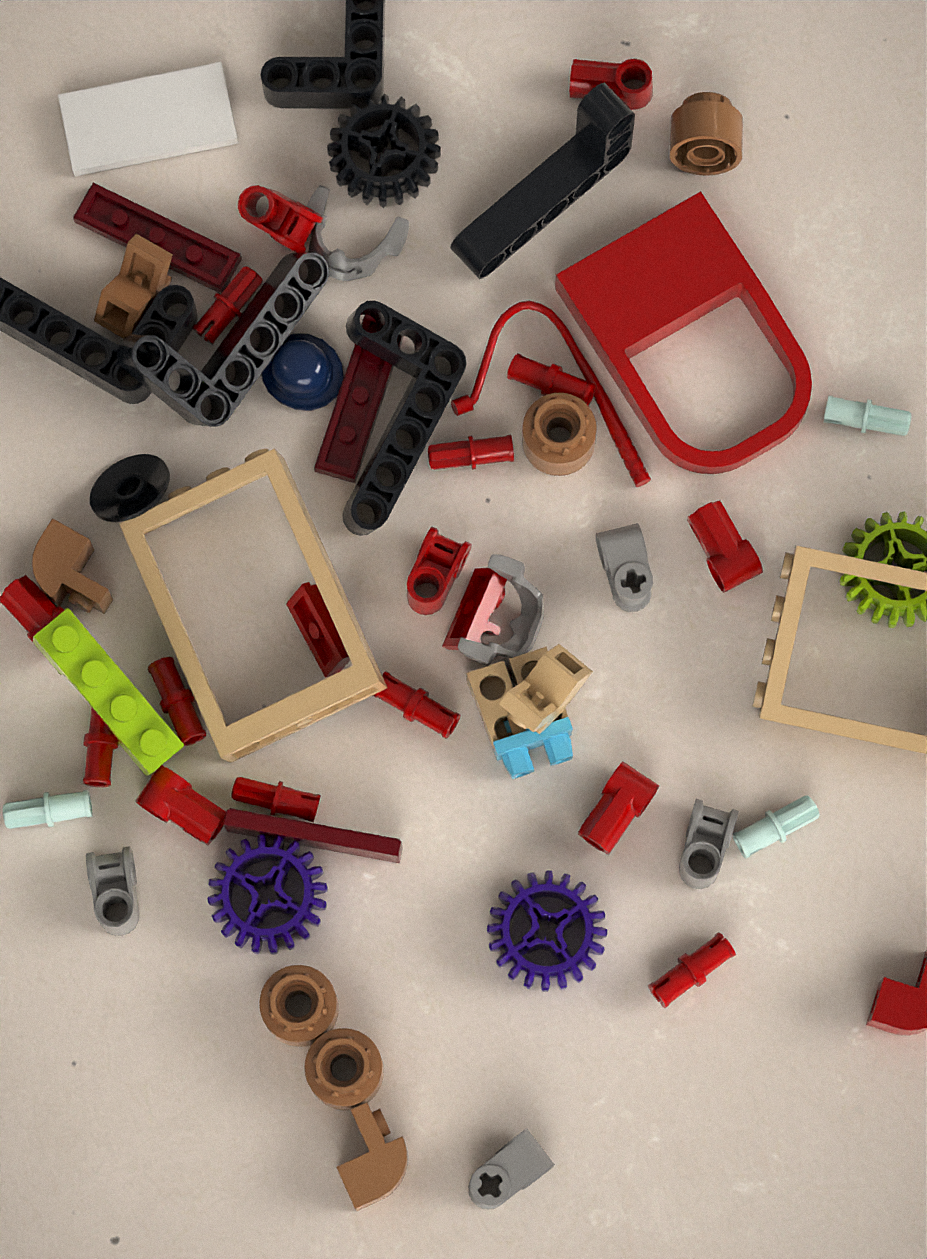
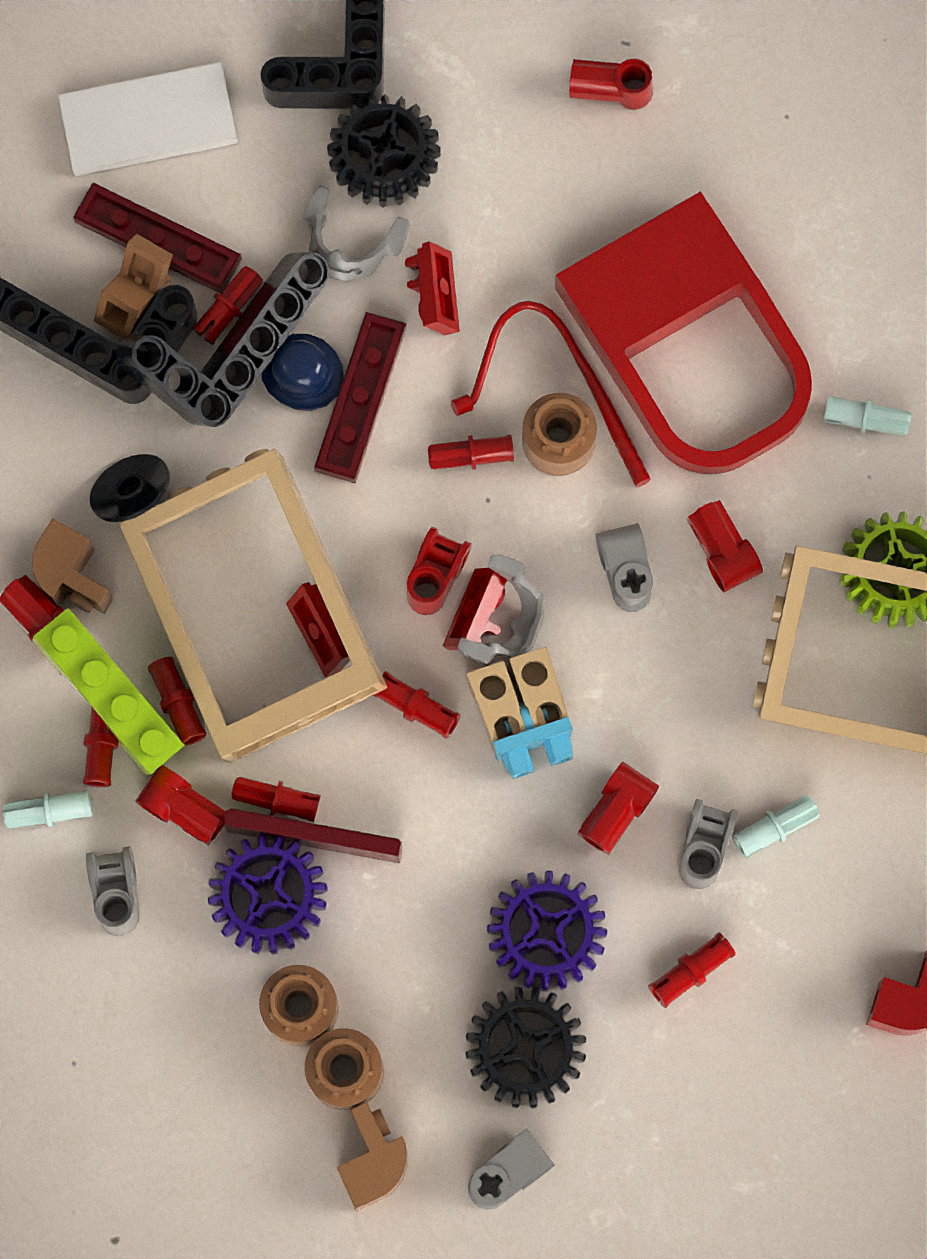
red piece [238,185,324,253] -> none
black beam [342,300,467,536] -> none
black beam [450,83,635,279] -> none
tan brick [499,644,593,734] -> none
red pin [507,353,596,406] -> none
medium nougat piece [670,92,743,176] -> none
none -> red plate [405,241,460,336]
none -> black gear [465,986,586,1109]

